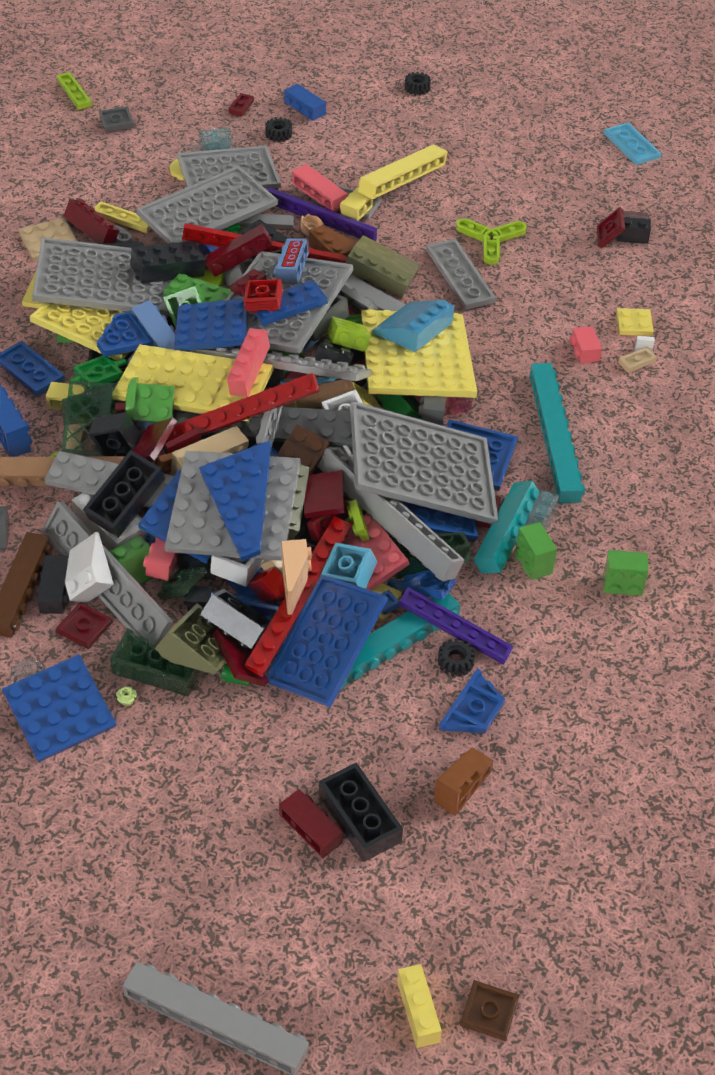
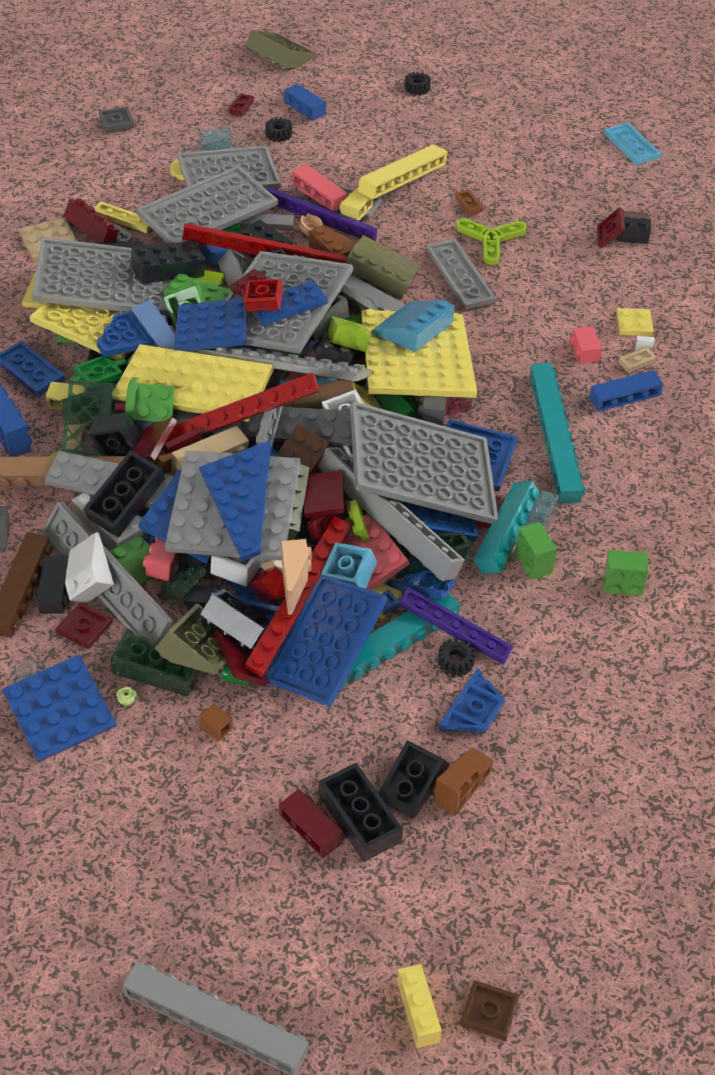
lime plate [56,72,92,110] -> none
dark red brick [205,224,272,277] -> none
coral brick [227,328,270,397] -> none
medium blue brick [274,239,309,283] -> none
none -> dark orange brick [199,703,233,742]
none -> olive slope [246,30,317,70]
none -> black slope [378,740,450,818]
none -> dark orange plate [455,189,483,215]
none -> blue brick [589,370,663,412]

